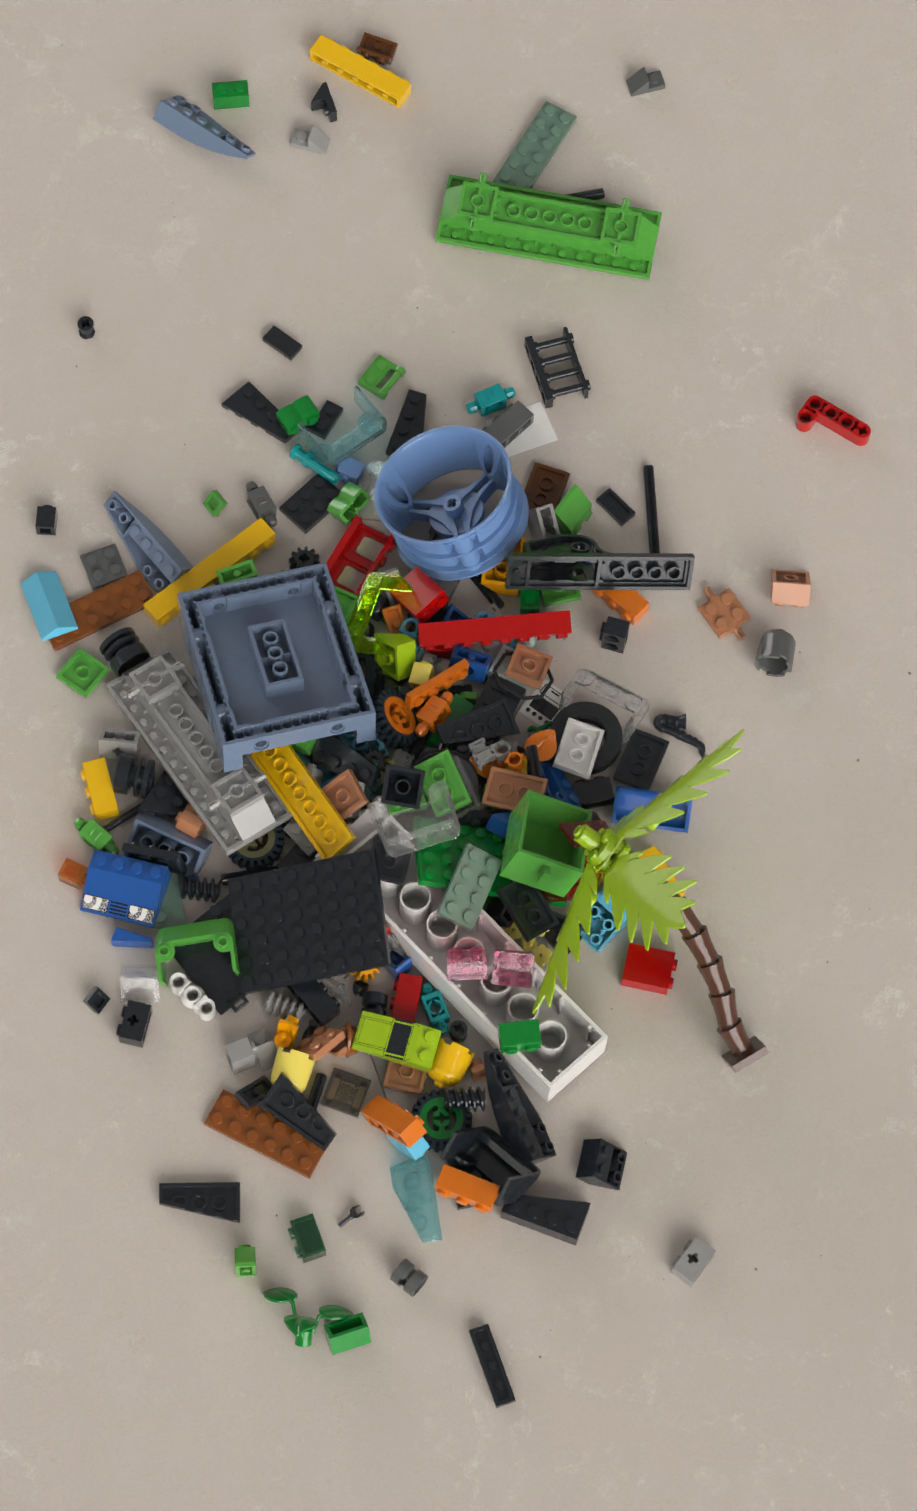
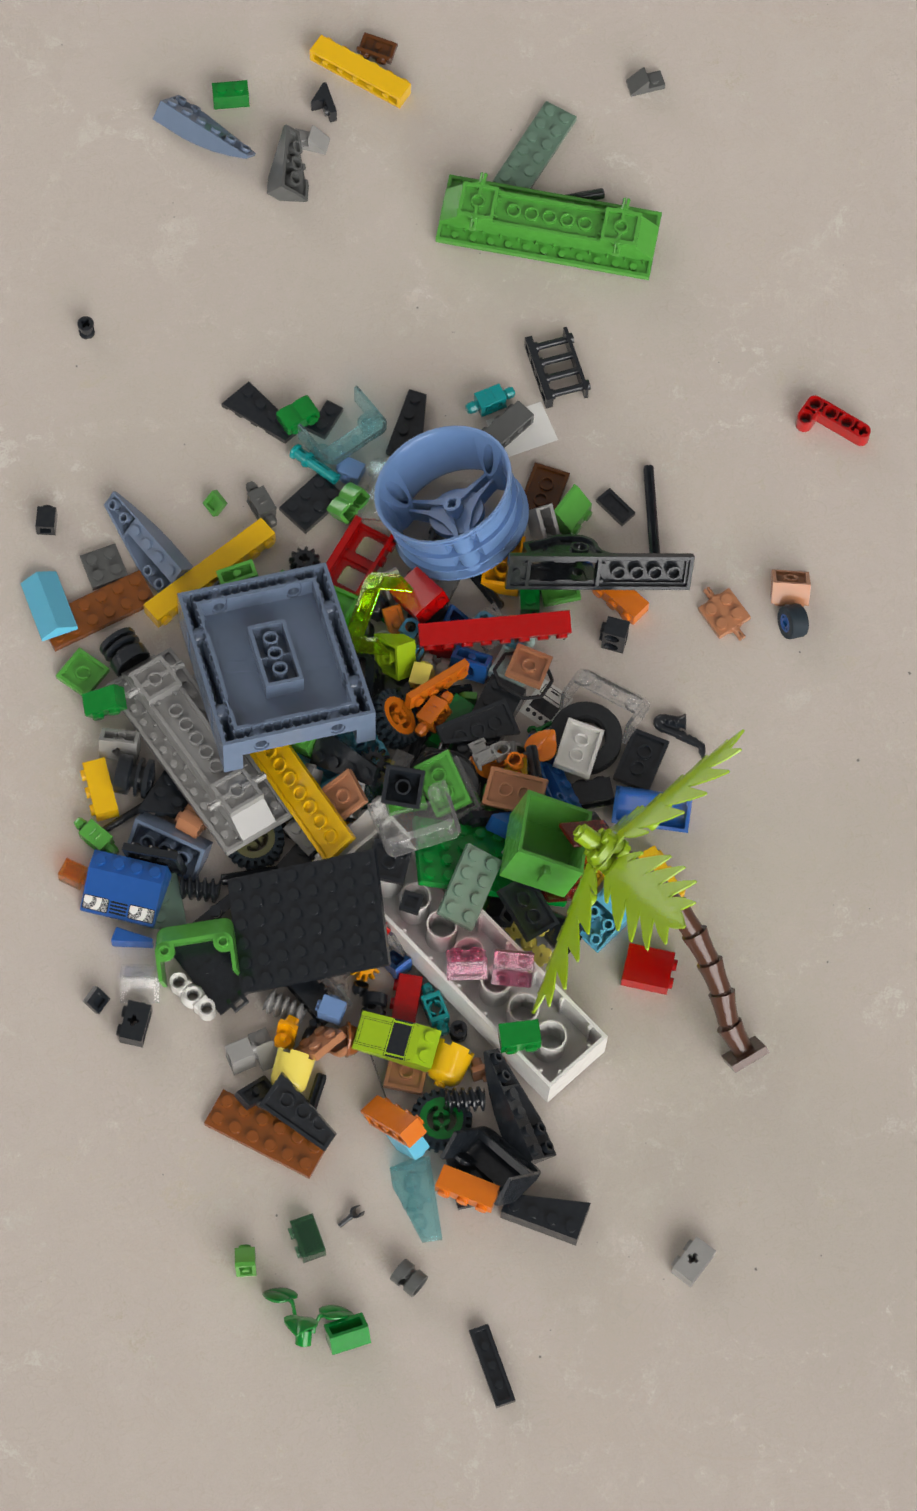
black wing [159,1182,240,1223] -> none
black tile [262,325,302,361] -> none
clear smoke tile [321,1067,372,1118] -> none
bright green plate [358,355,406,400] -> none
black slope [576,1138,627,1190] -> none
dark grey cylinder [755,629,796,677] -> none
none -> green piece [82,684,127,721]
none -> dark grey wedge [267,124,309,202]
none -> medium blue brick [315,994,347,1026]
none -> black plate [399,890,424,916]
none -> black wheel [777,604,809,639]

